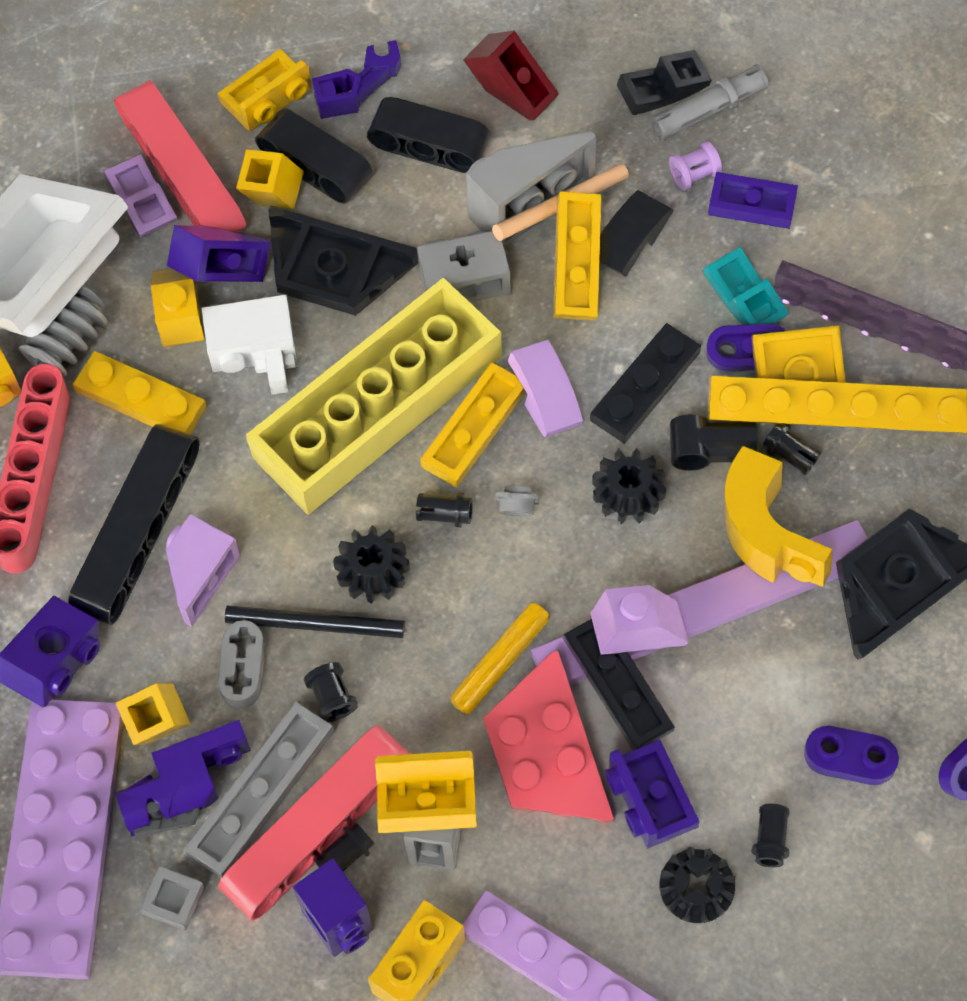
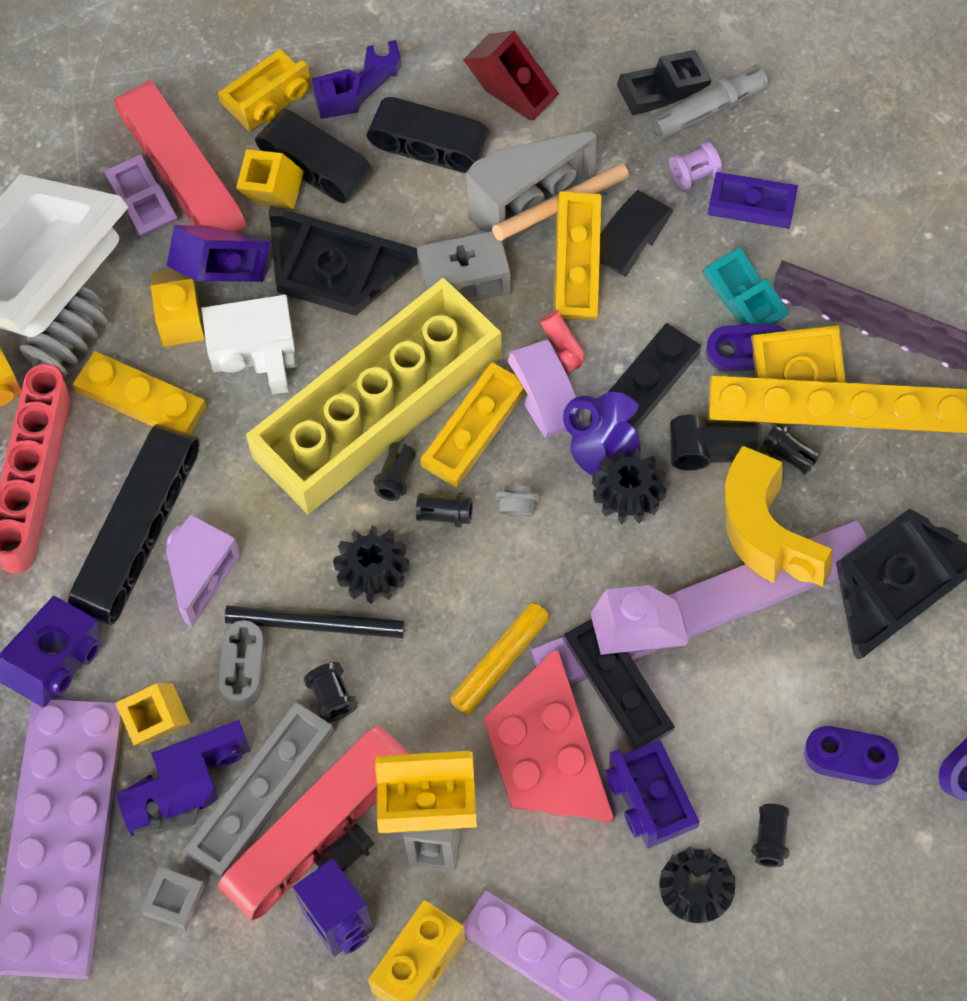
none -> black pin [373,442,416,501]
none -> coral arm [540,310,584,373]
none -> dark purple plate [563,392,641,476]

